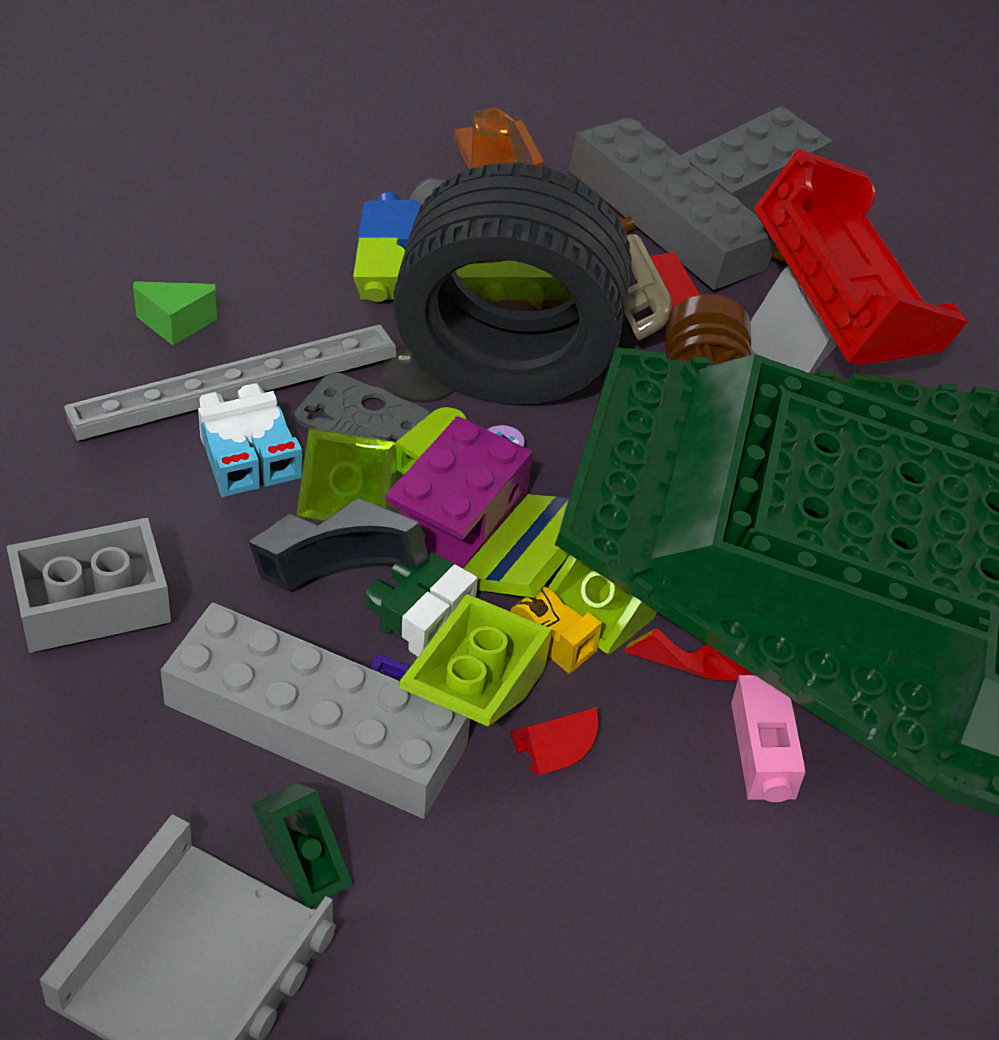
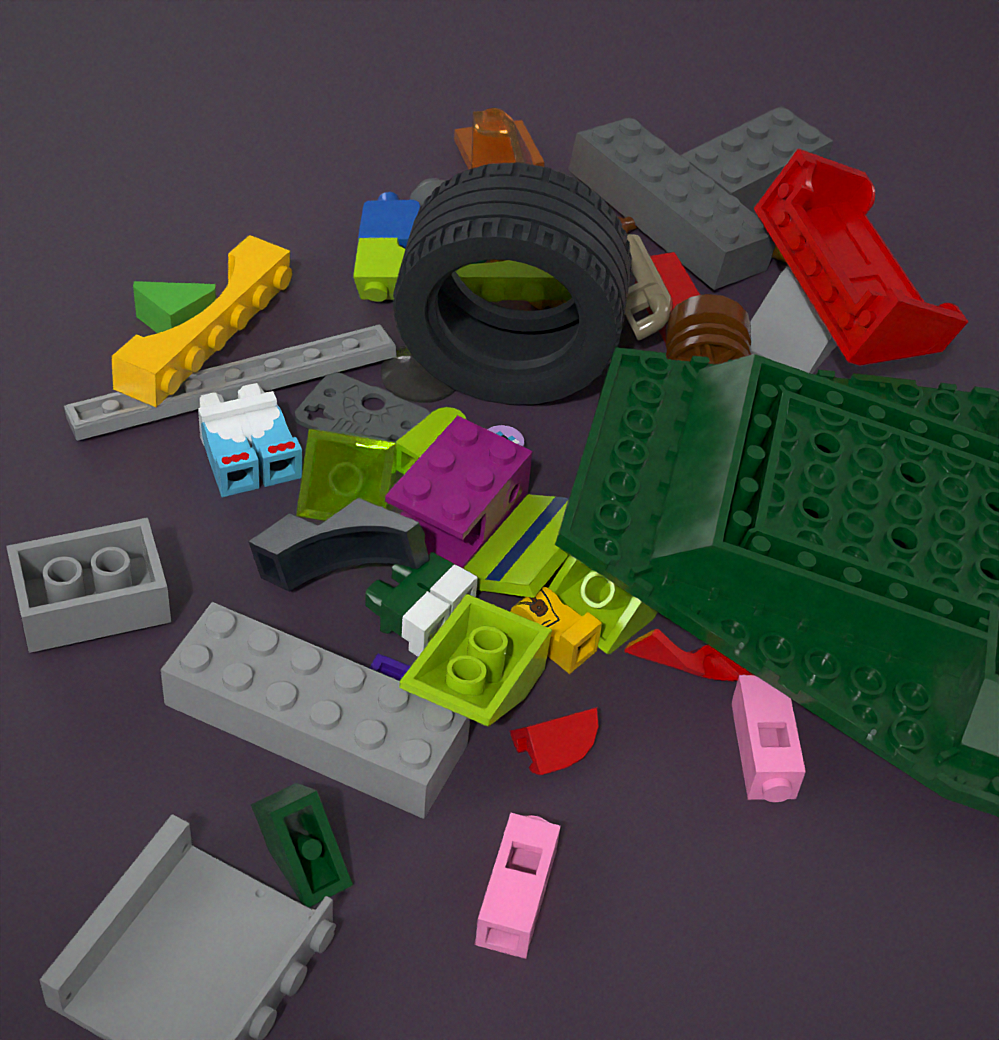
none -> yellow arch [112,235,292,407]
none -> bright pink brick [475,813,560,959]

